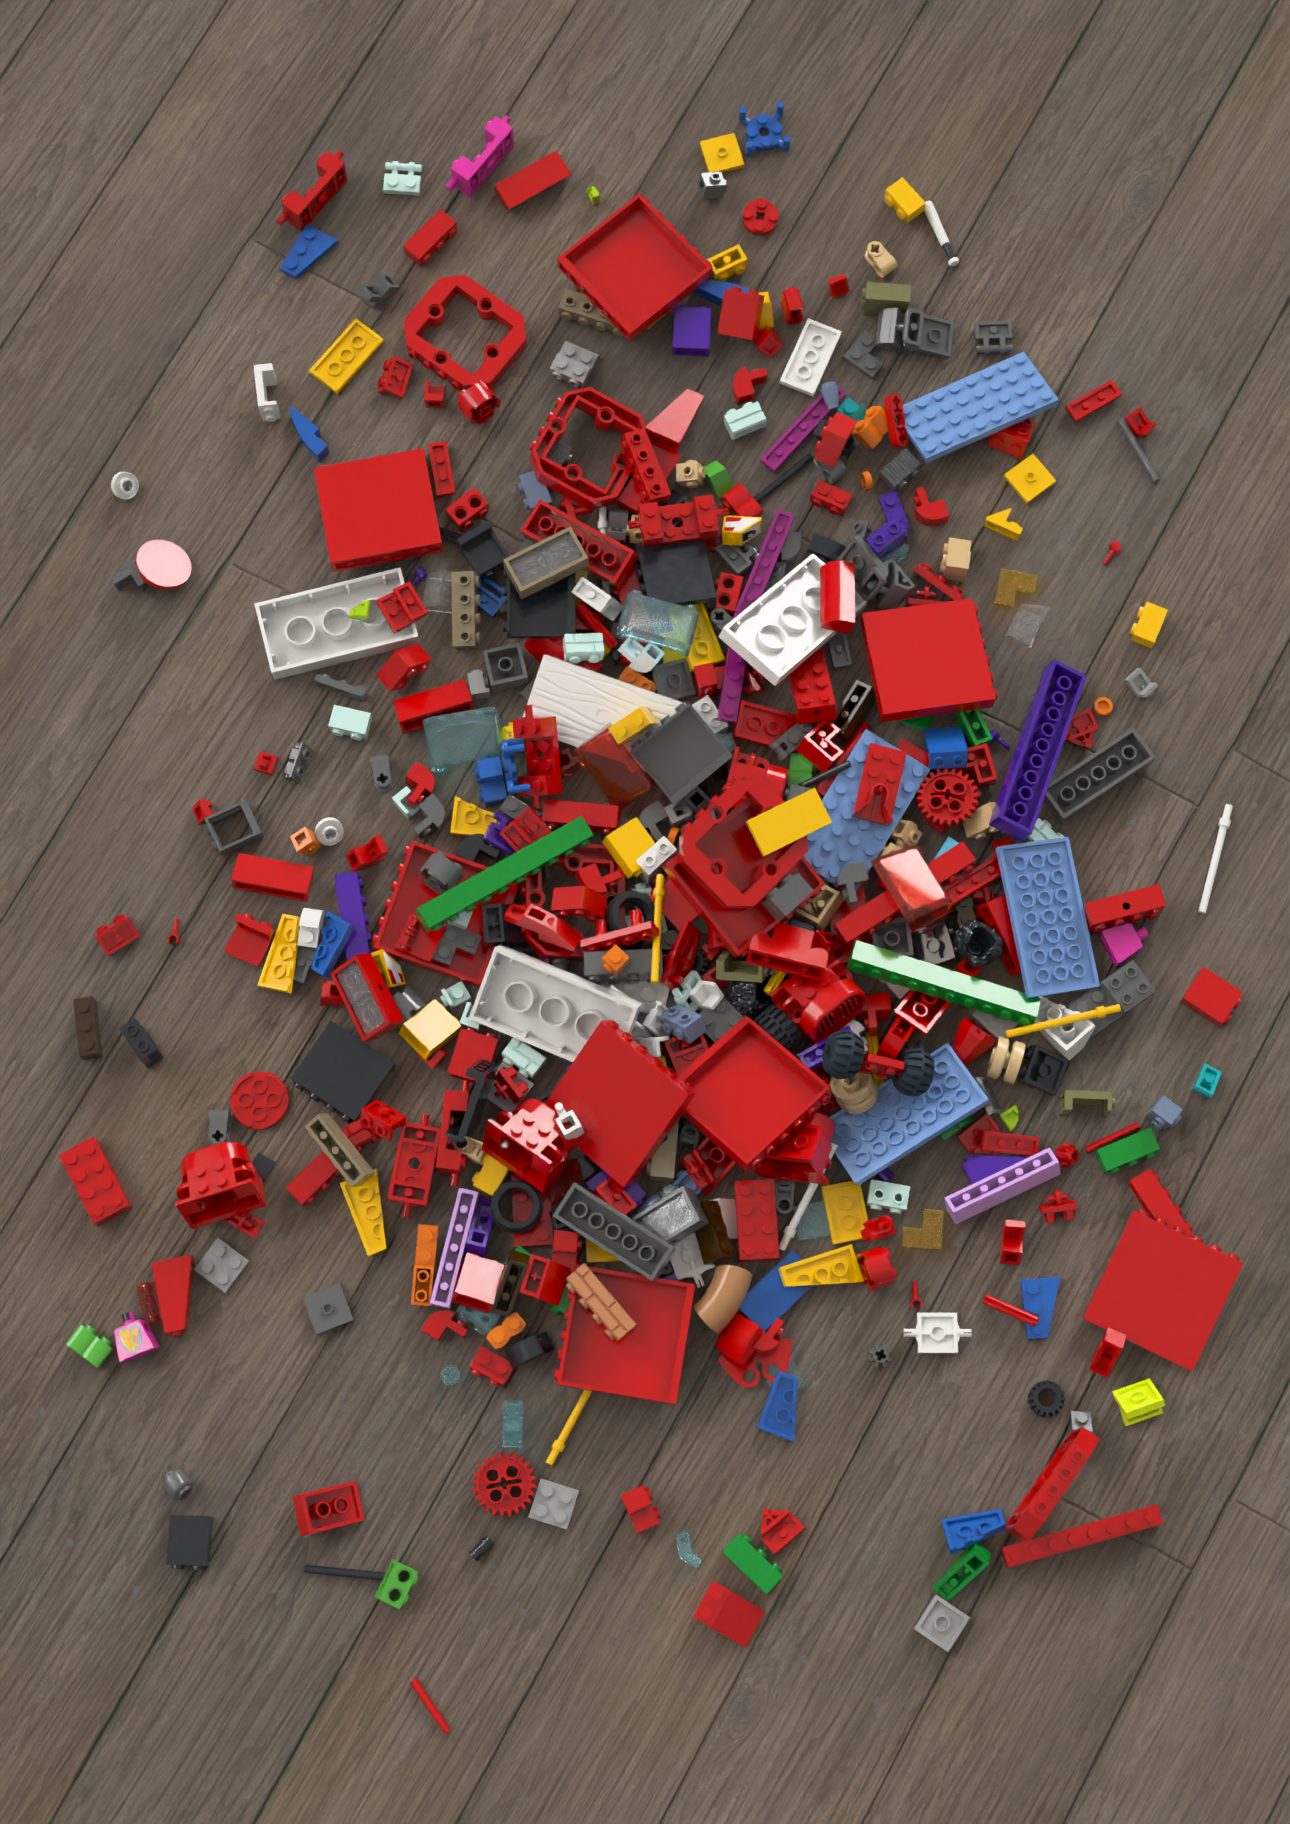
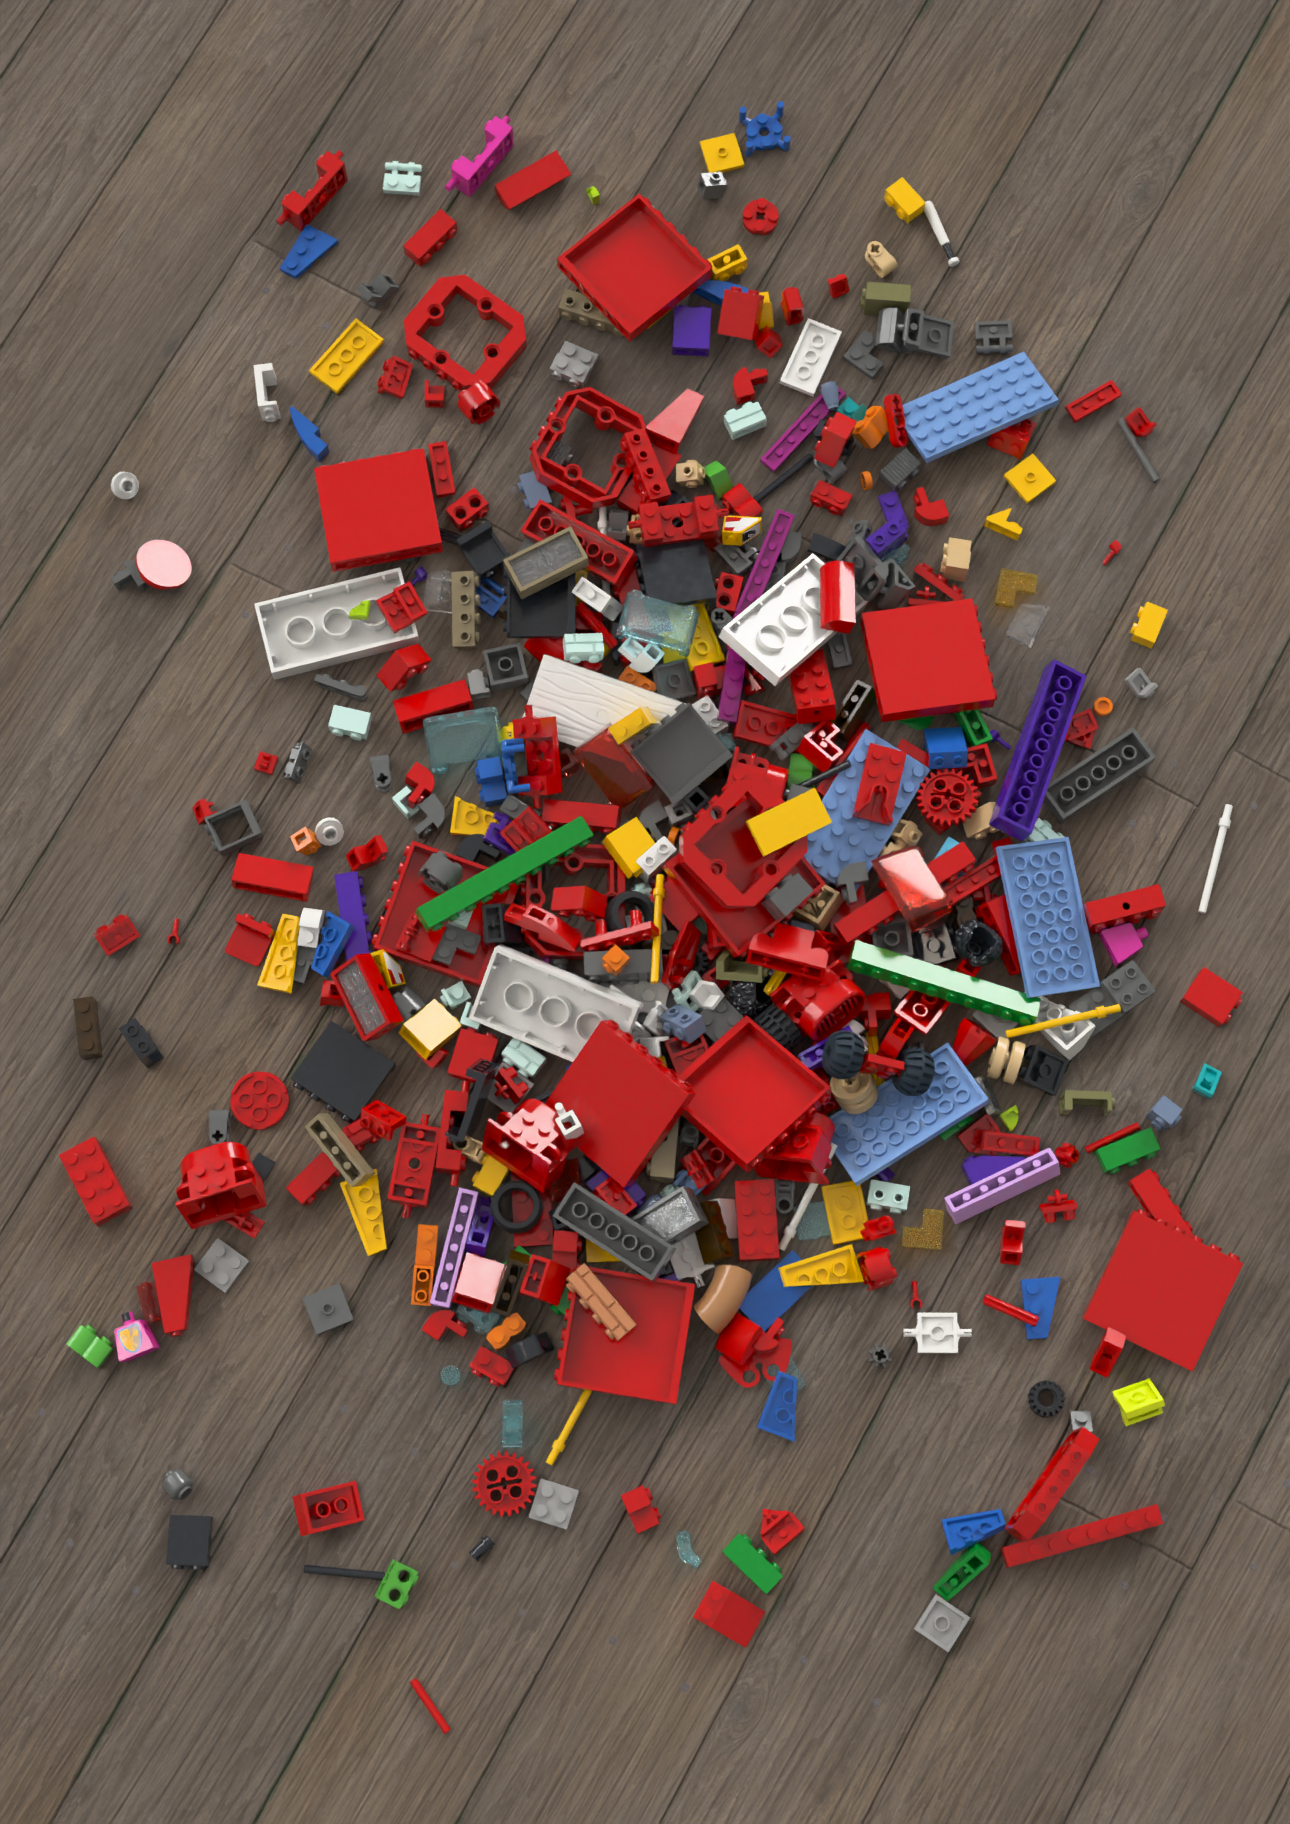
red brick [575,863,622,895] -> none

